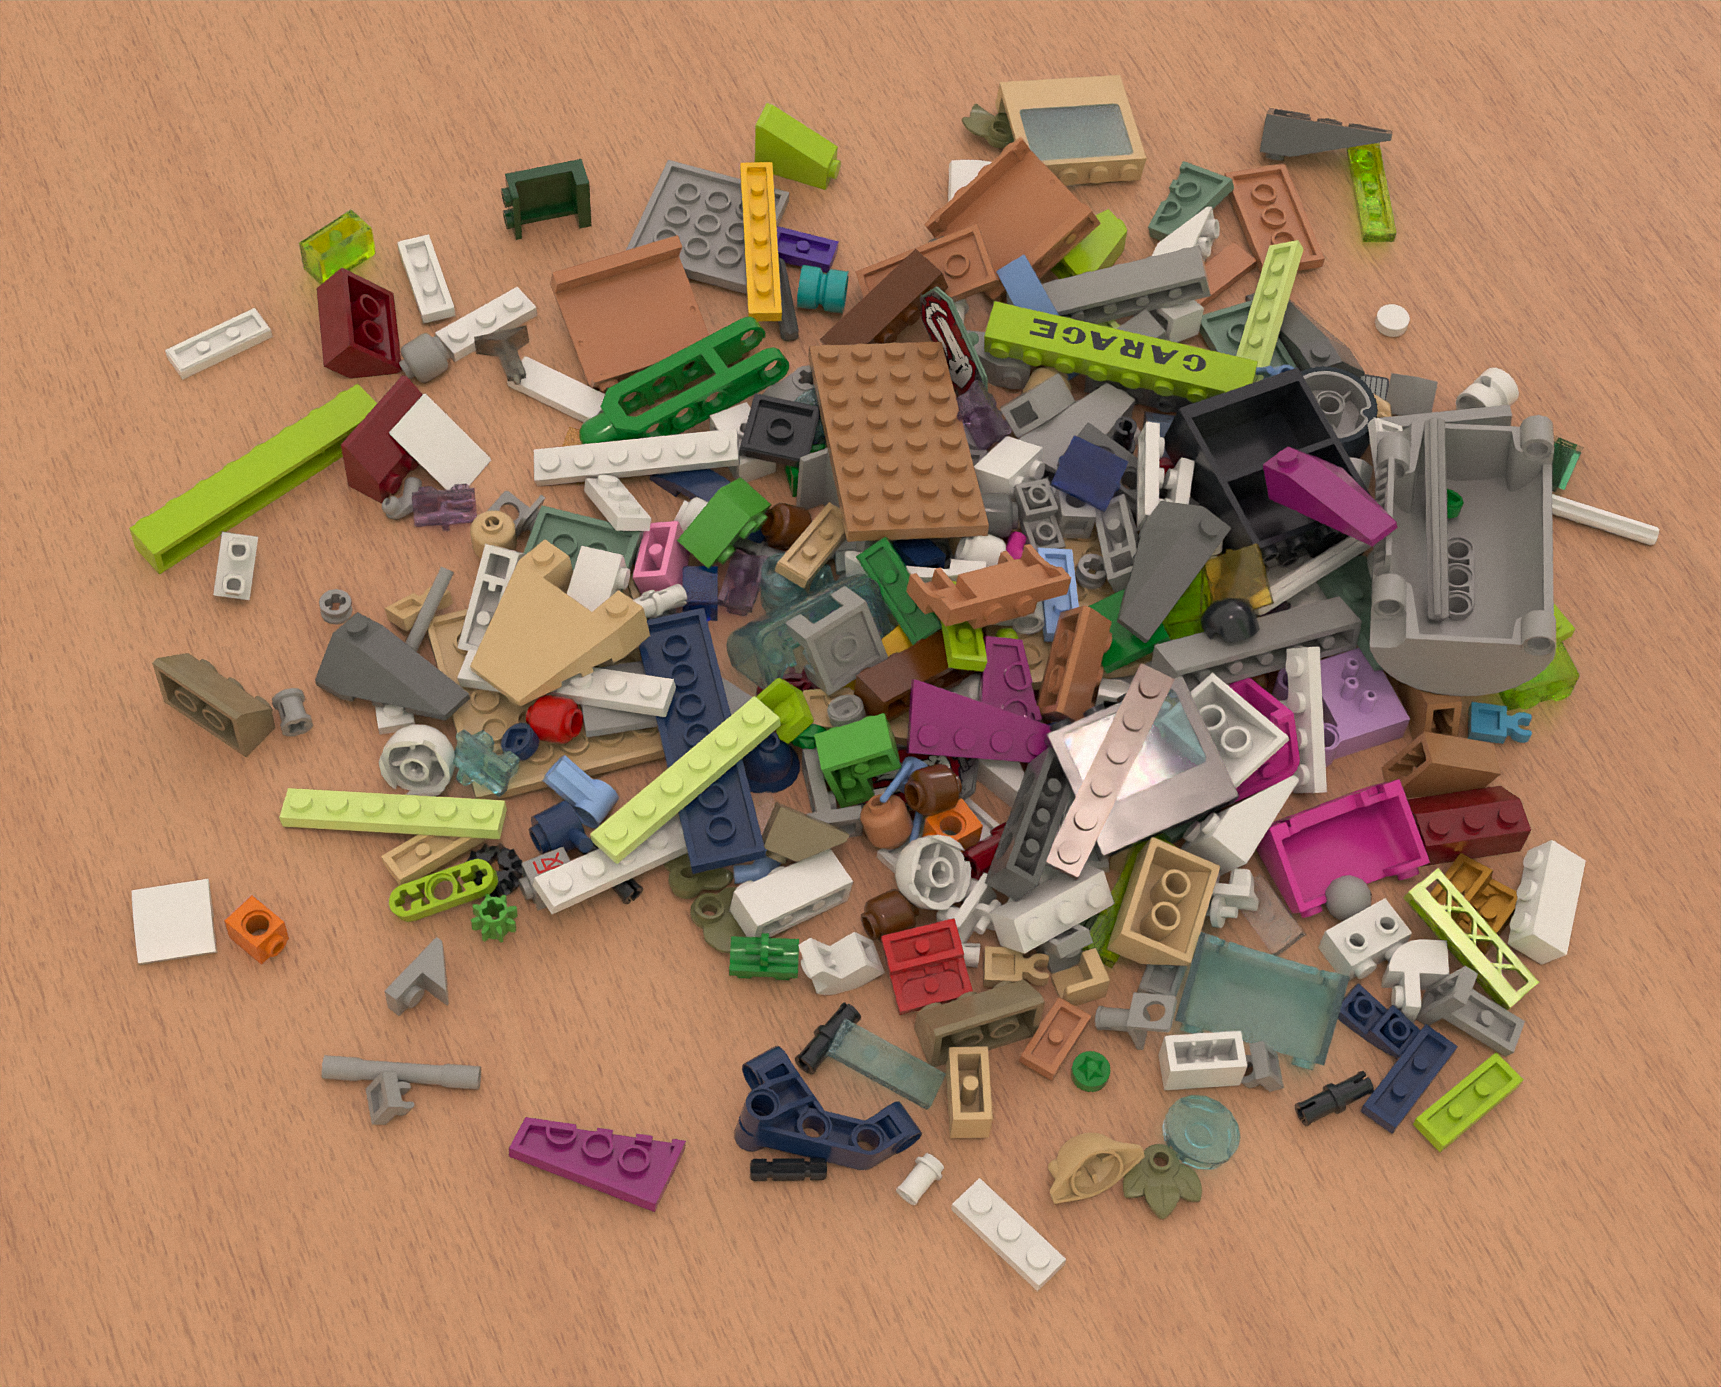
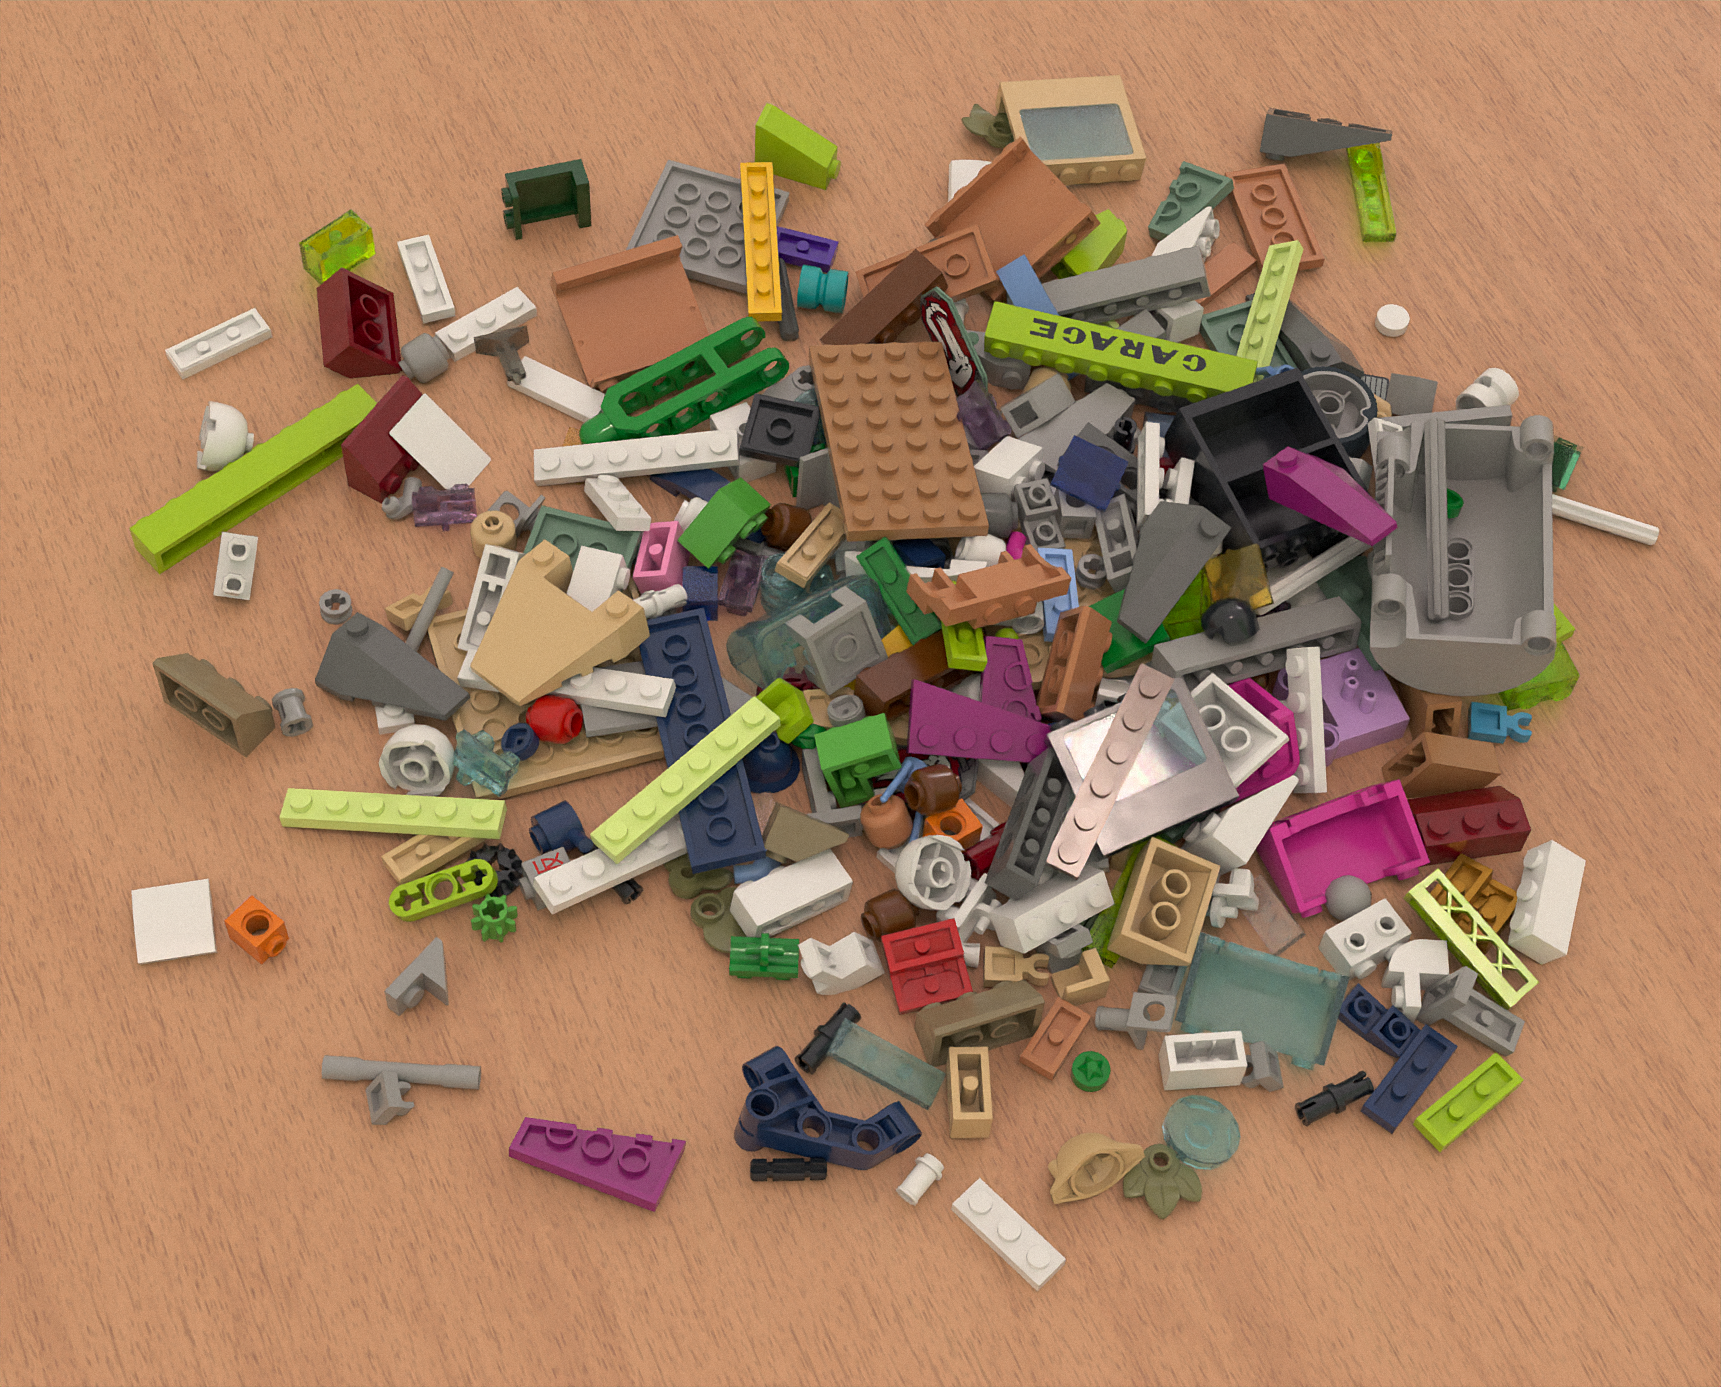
light blue piece [542,755,619,829] -> none
none -> white cylinder [197,401,254,472]

